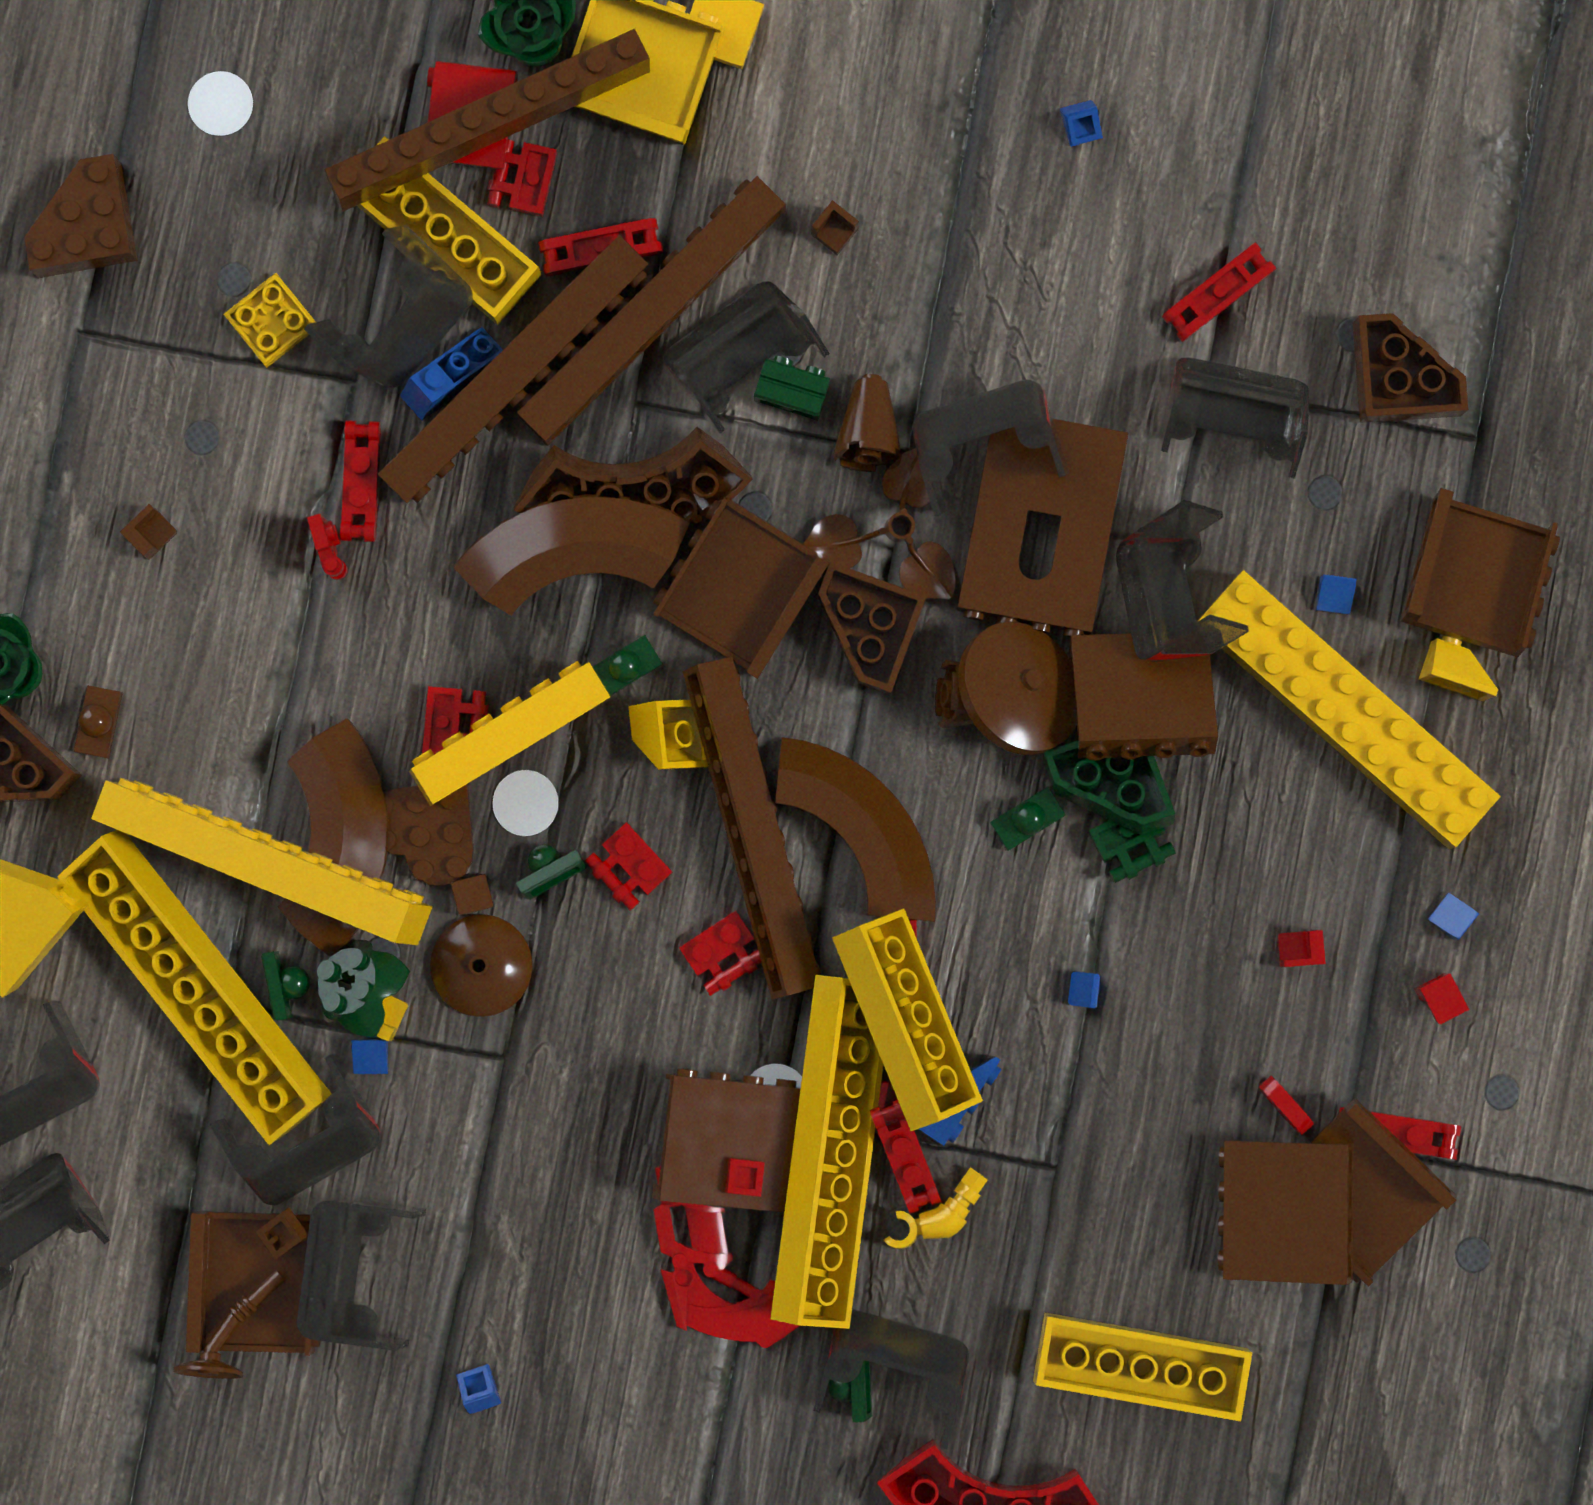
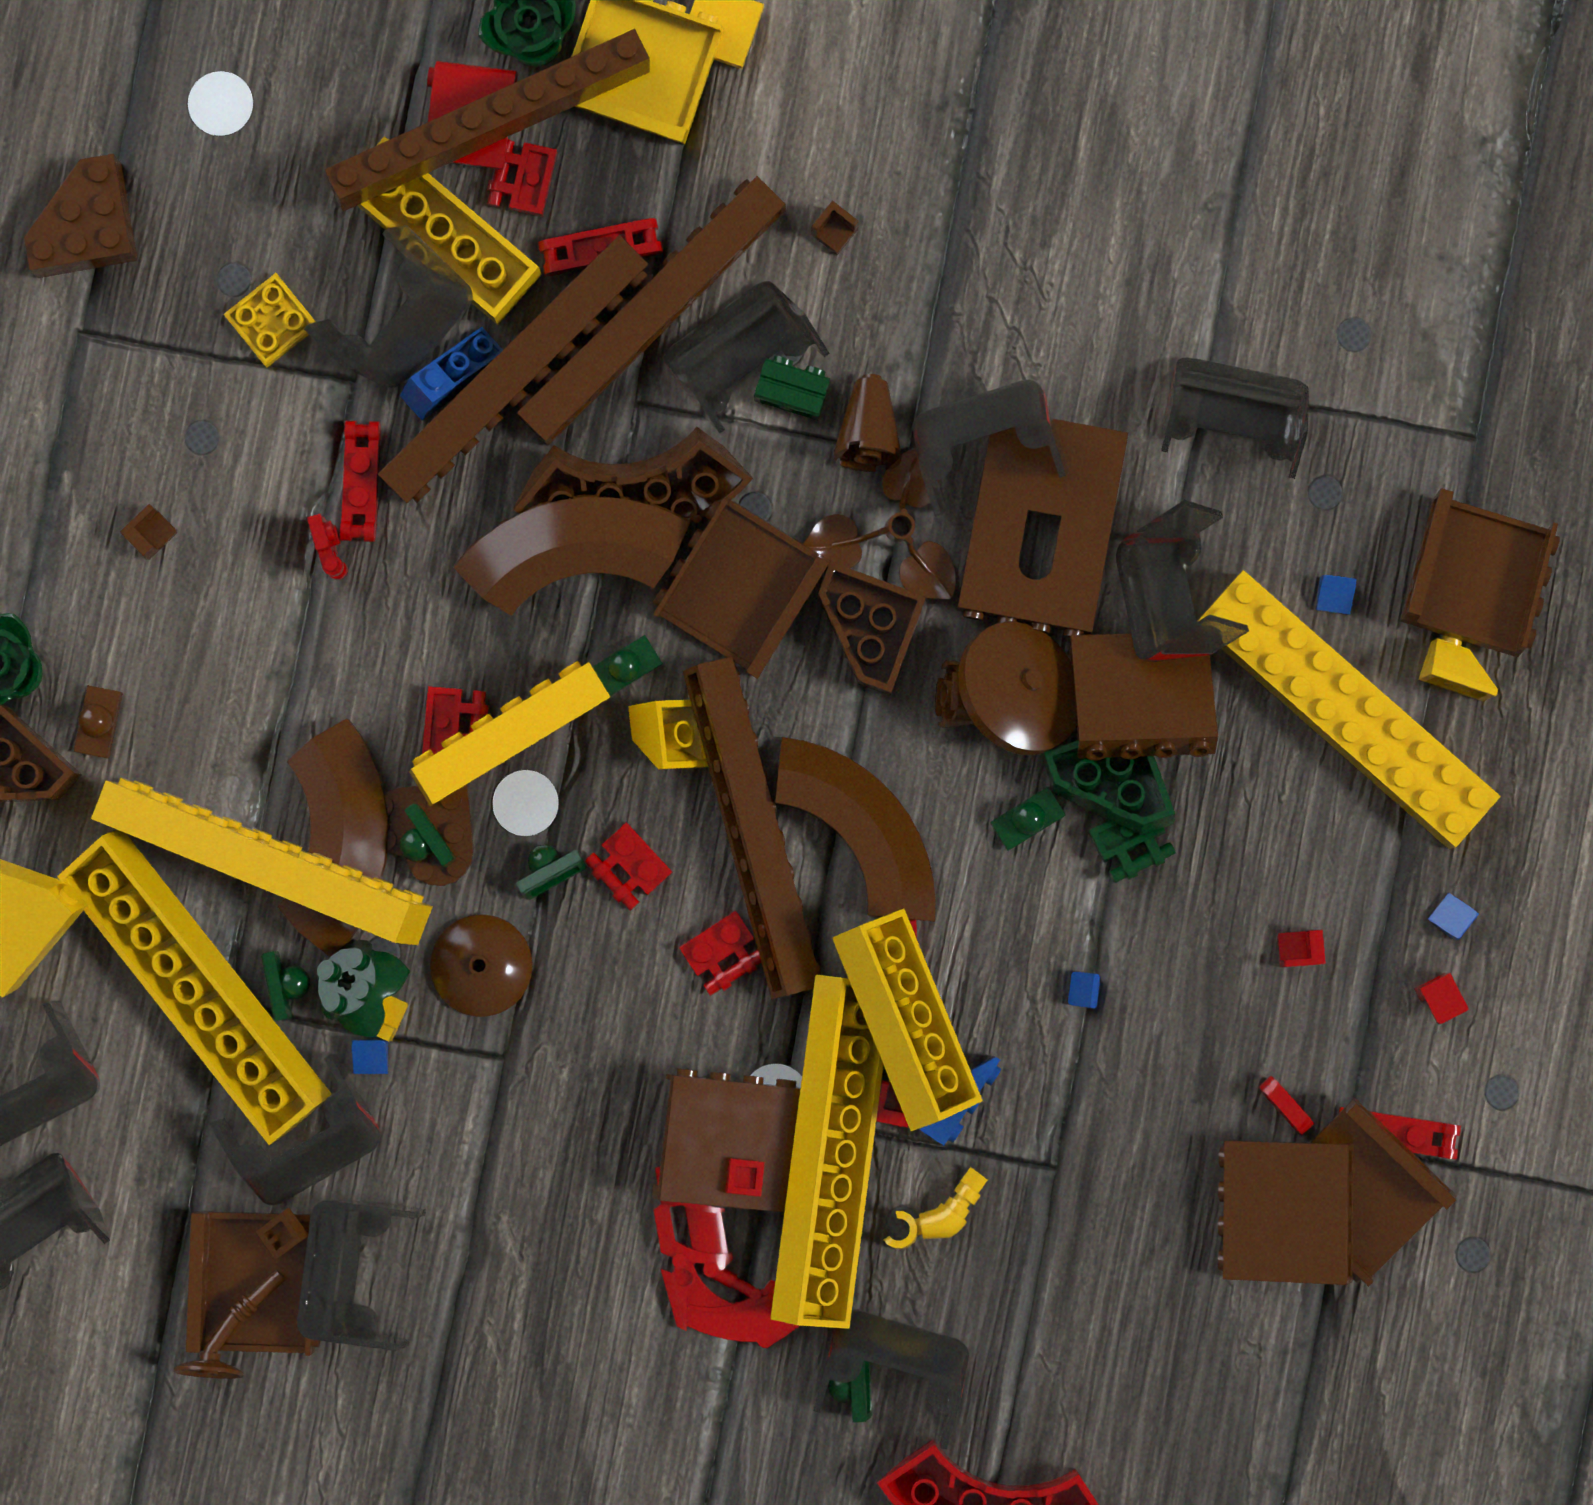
reddish brown slope [451,874,494,916] -> none
blue slope [456,1364,501,1414] -> none
red plate [869,1099,942,1214] -> none
yellow brick [1033,1312,1252,1421] -> none
blue slope [1060,100,1103,147] -> none
red plate [1161,242,1277,343] -> none
reddish brown brick [1353,313,1468,423] -> none
none -> dark green tile [400,803,456,867]

